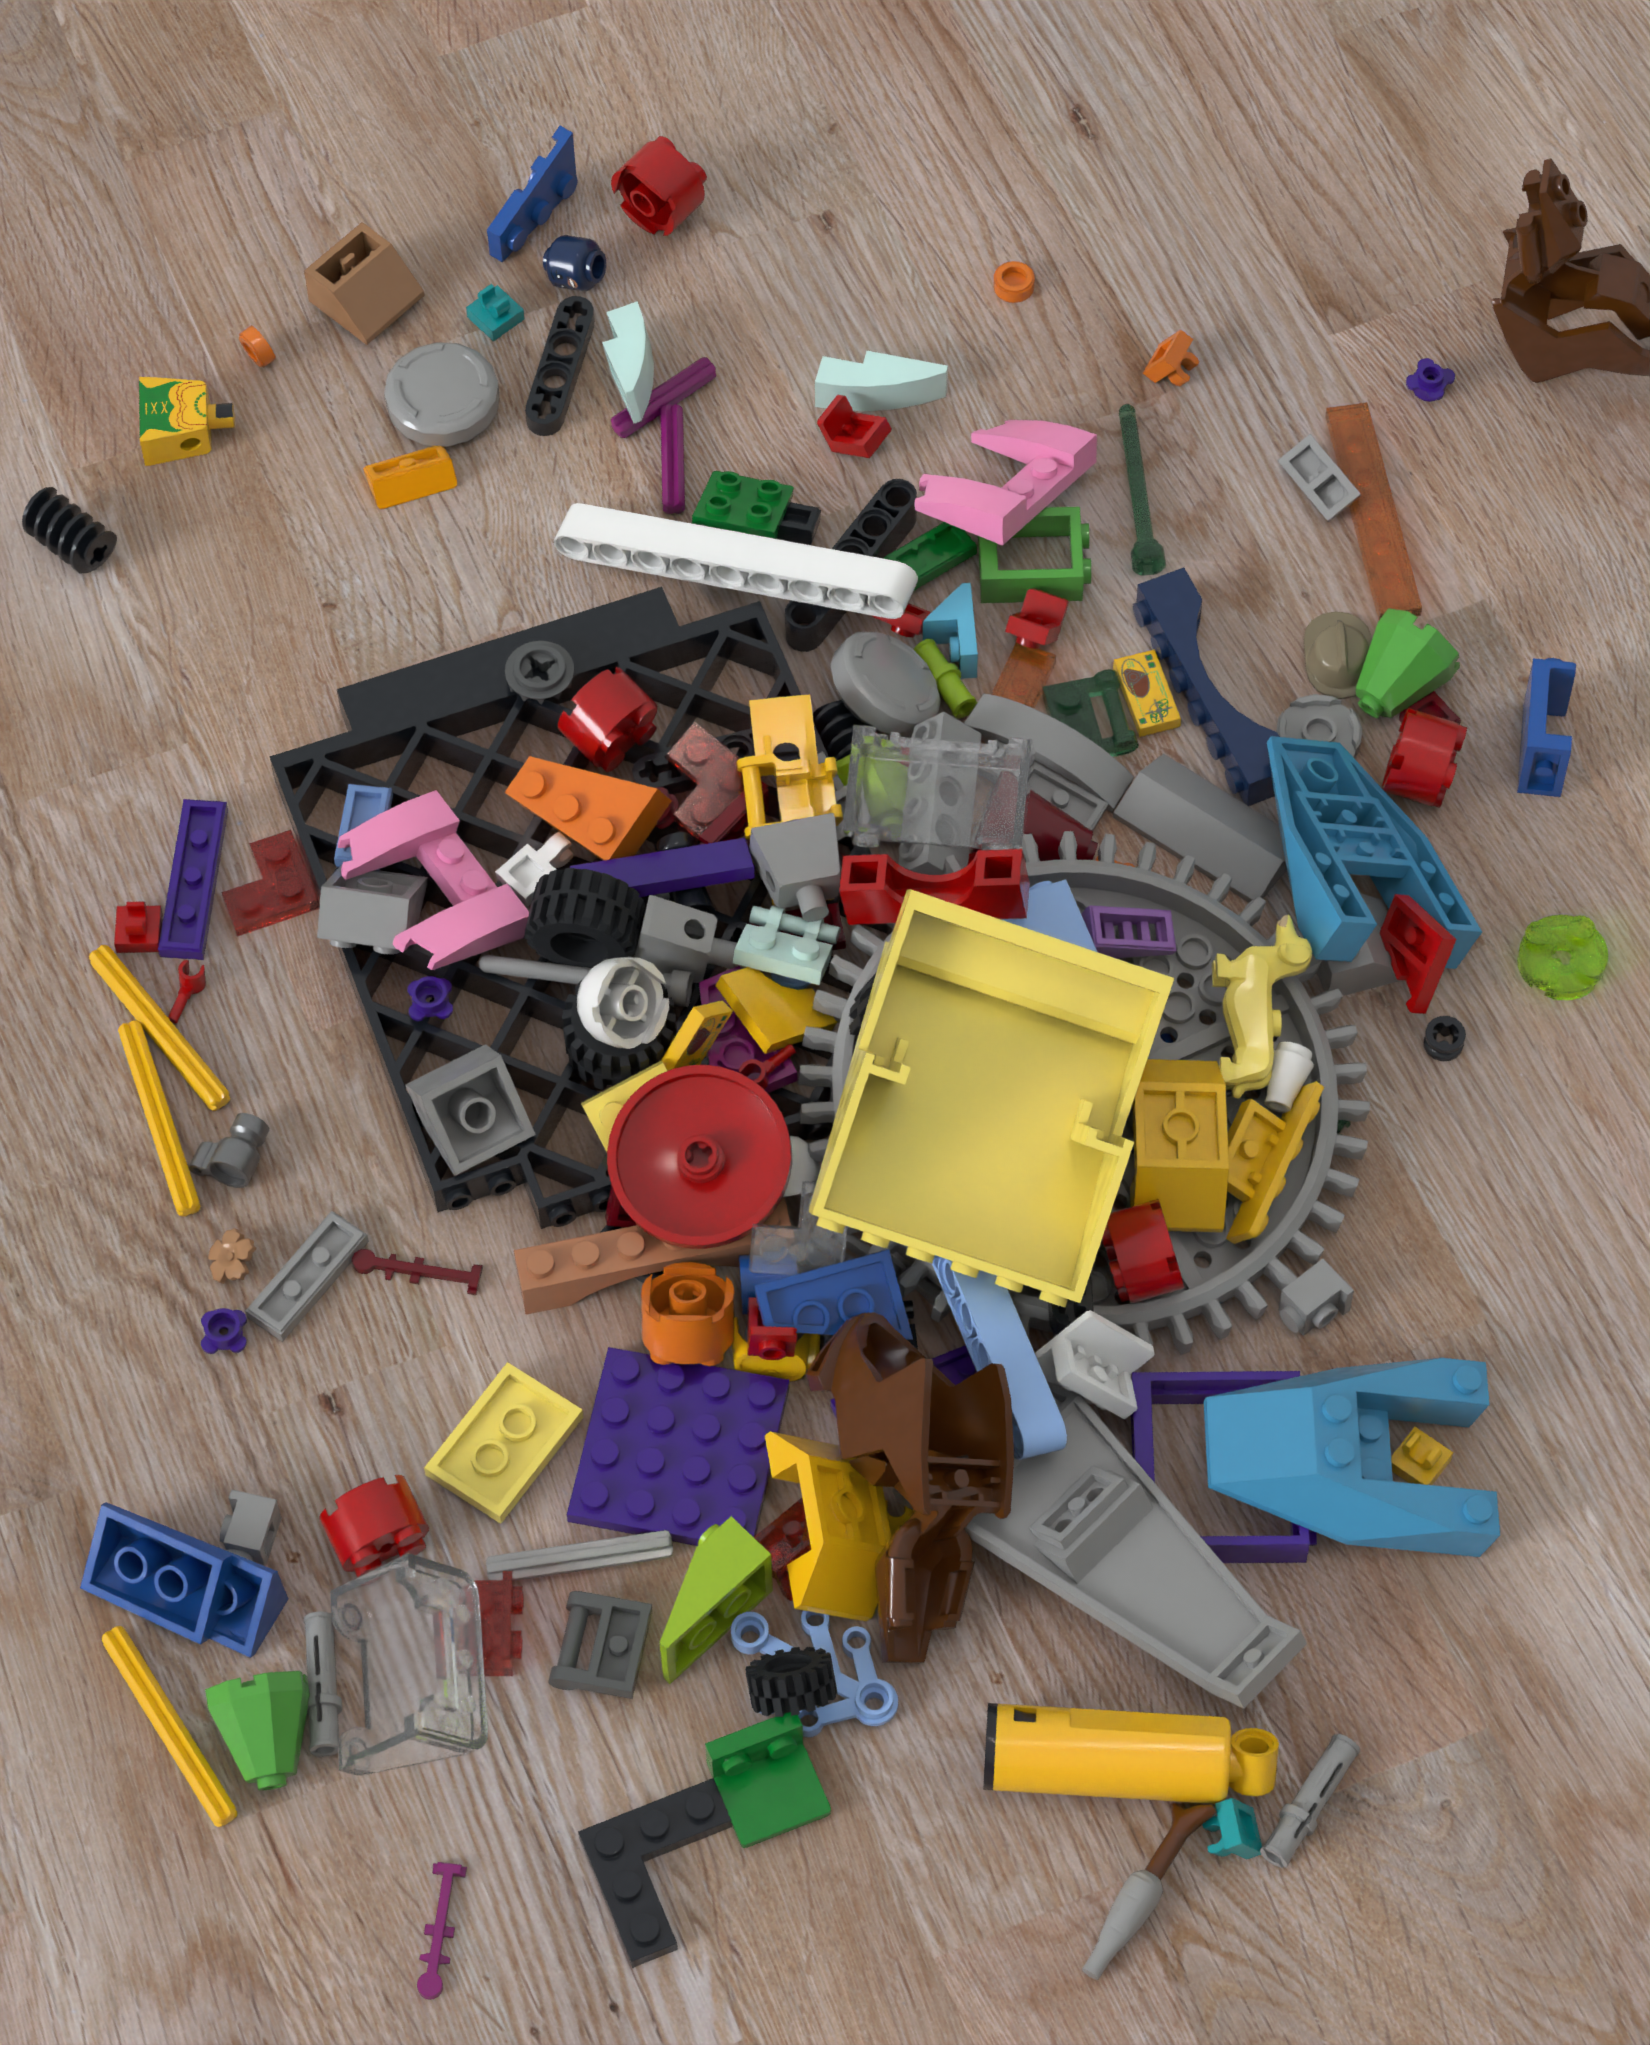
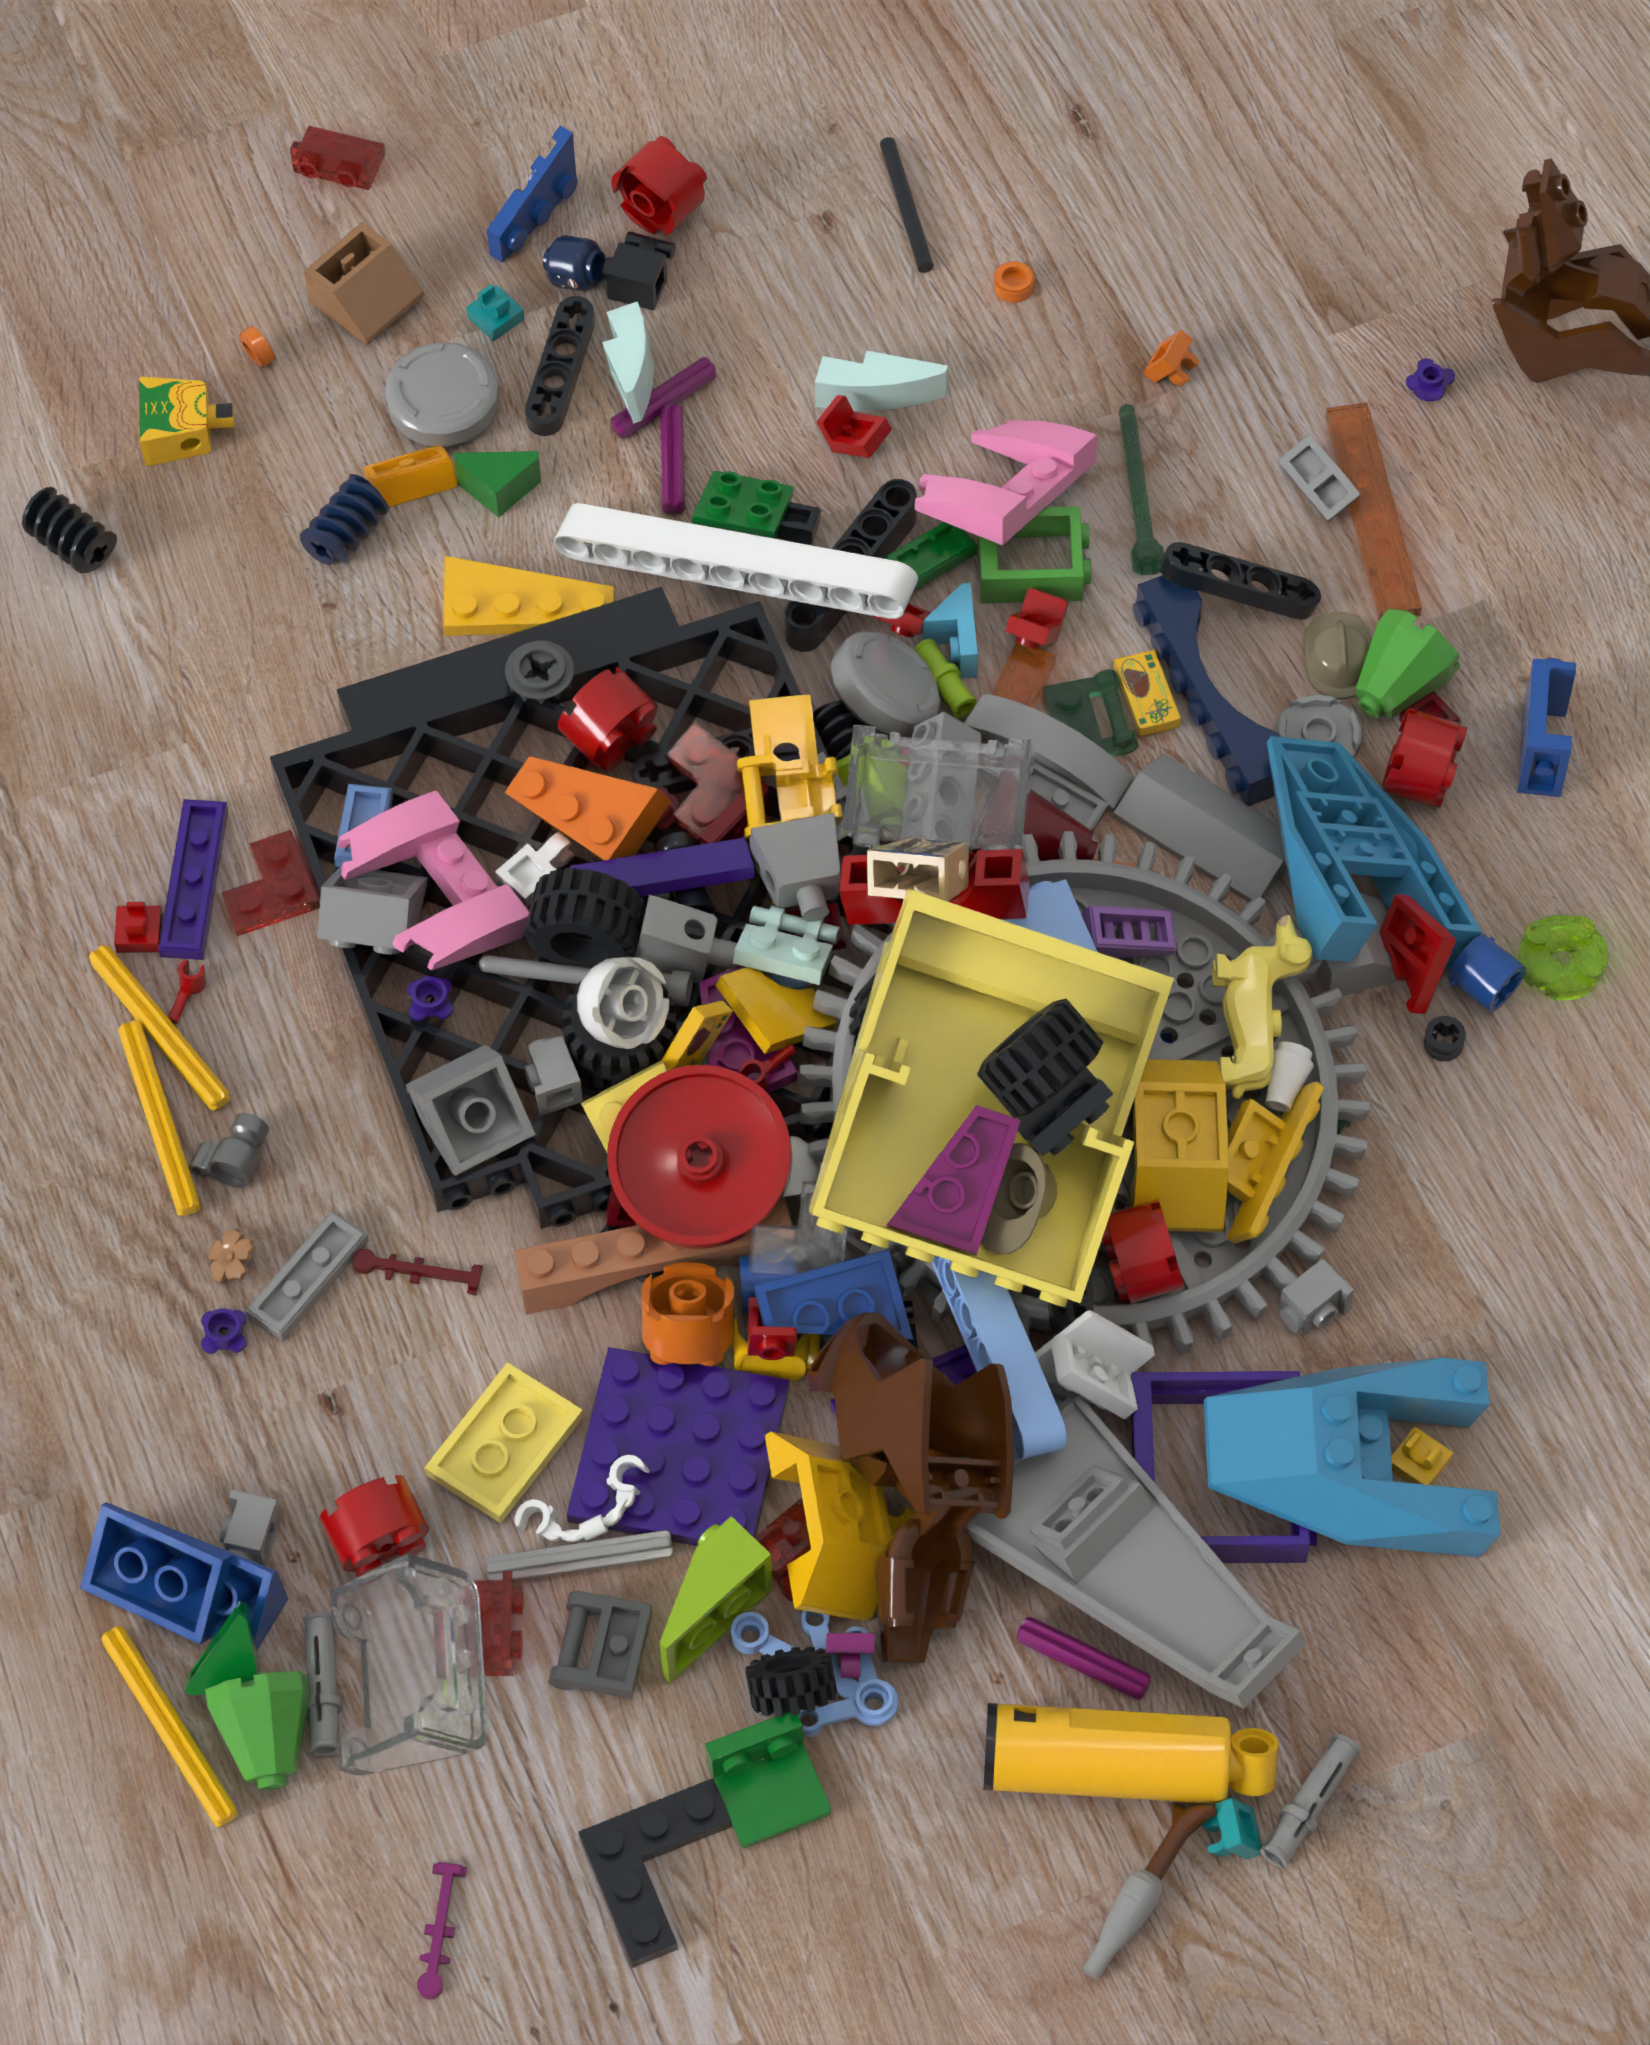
none -> green slope [184,1600,261,1696]
none -> clear red bracket [290,126,385,190]
none -> dark blue piece [299,474,389,565]
none -> yellow wing [443,556,615,636]
none -> green slope [454,451,541,517]
none -> white piece [514,1455,650,1542]
none -> light grey brick [524,1036,583,1116]
none -> black brick [602,231,676,311]
none -> magenta tile [826,1633,875,1678]
none -> tan torso [867,838,969,902]
none -> black bar [880,137,934,273]
none -> magenta wing [887,1105,1021,1255]
none -> black tyre [977,998,1103,1118]
none -> dark tan piece [981,1143,1057,1255]
none -> magenta axle [1017,1617,1151,1699]
none -> black slope [1018,1067,1113,1156]
none -> black beam [1159,542,1321,620]
none -> blue piece [1448,934,1527,1012]

